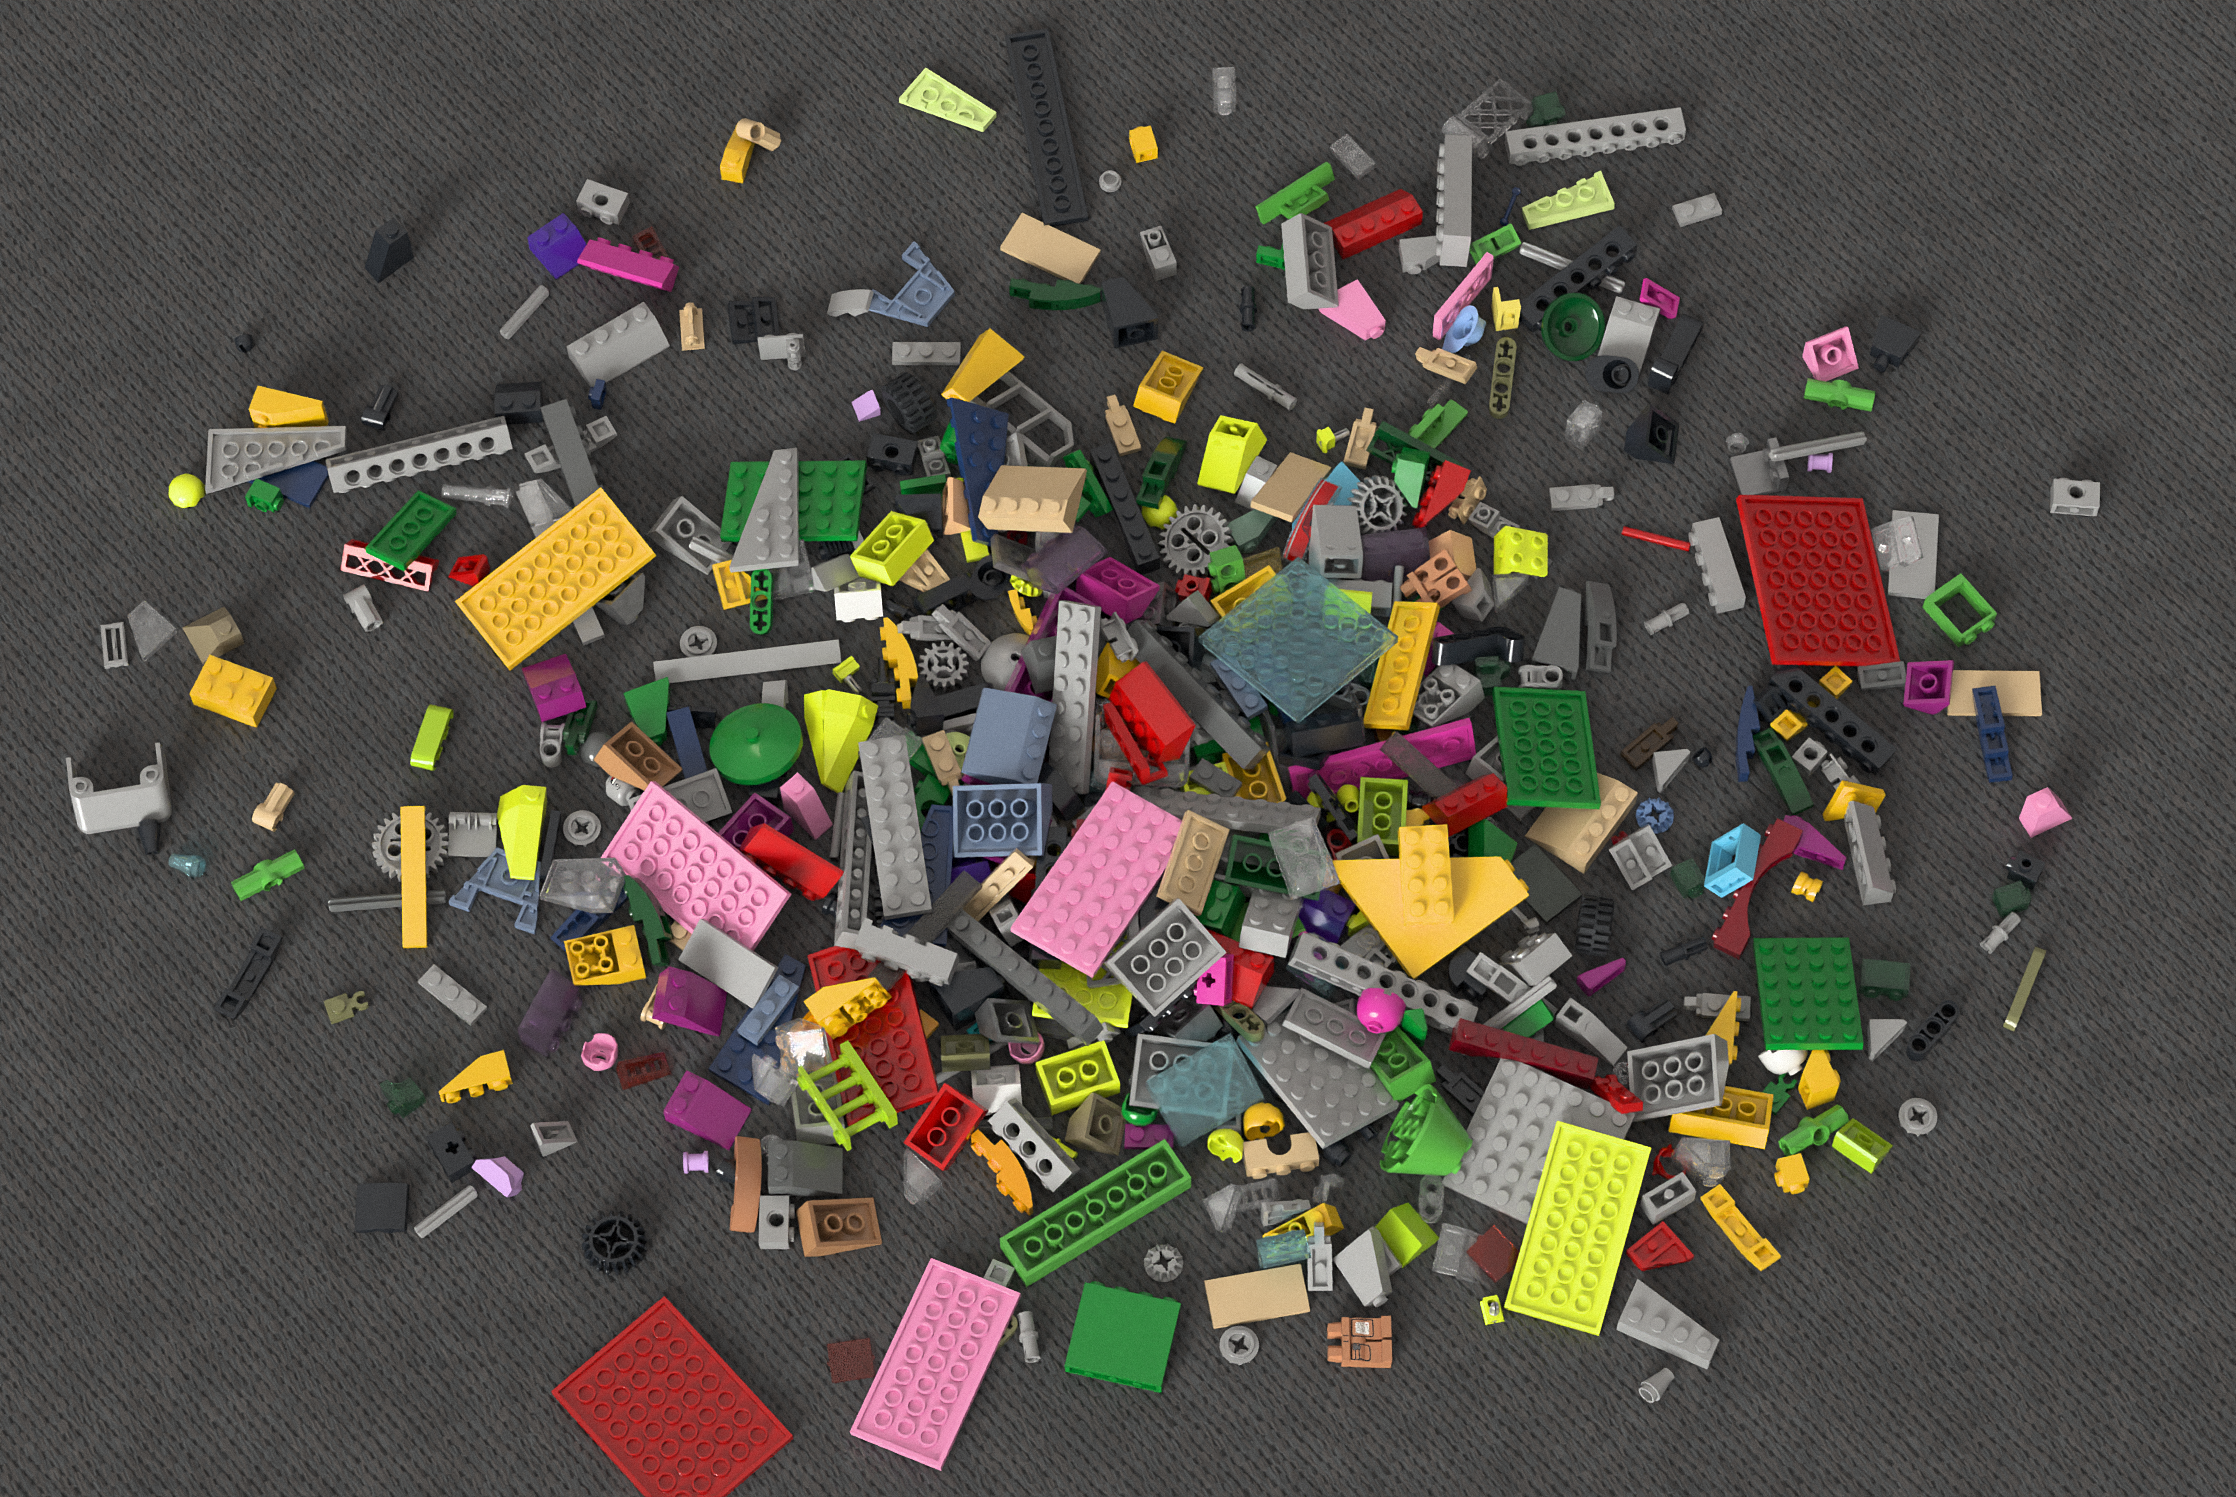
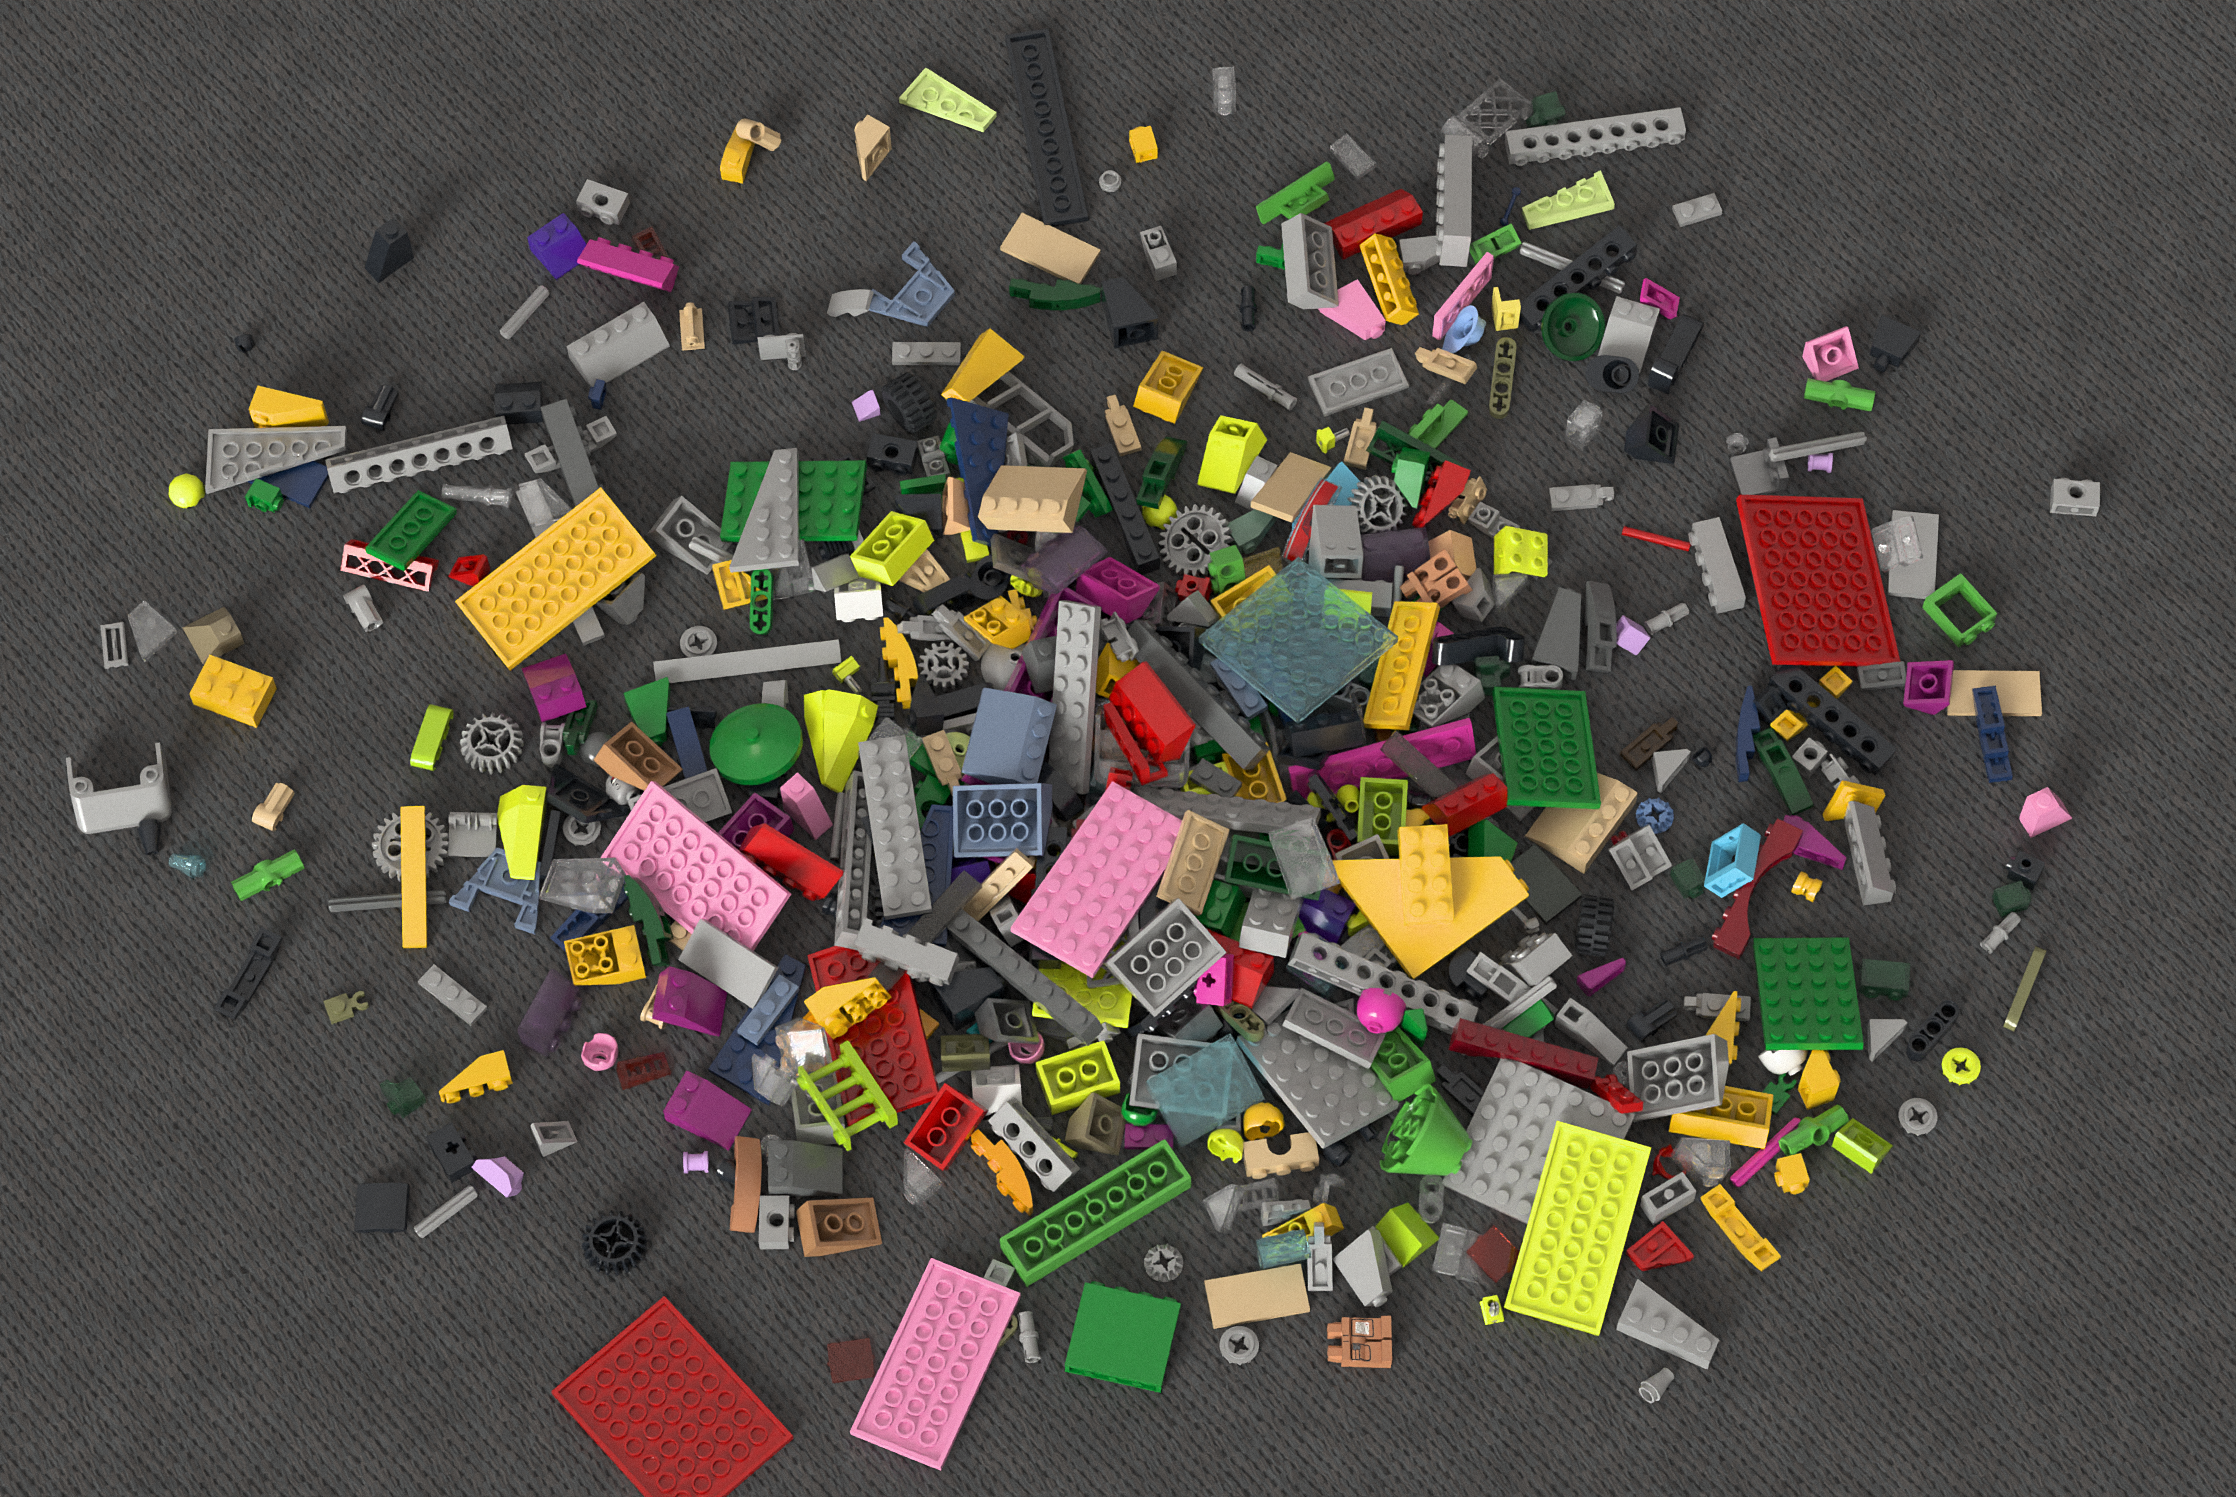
none -> light grey gear [460,712,524,775]
none -> black wing [546,764,630,823]
none -> tan slope [854,115,892,181]
none -> yellow slope [964,596,1031,649]
none -> light grey tile [1308,348,1409,417]
none -> yellow brick [1359,233,1419,325]
none -> lavender panel [1616,615,1650,655]
none -> dark pink axle [1730,1118,1801,1187]
none -> neon yellow gear [1941,1048,1981,1085]

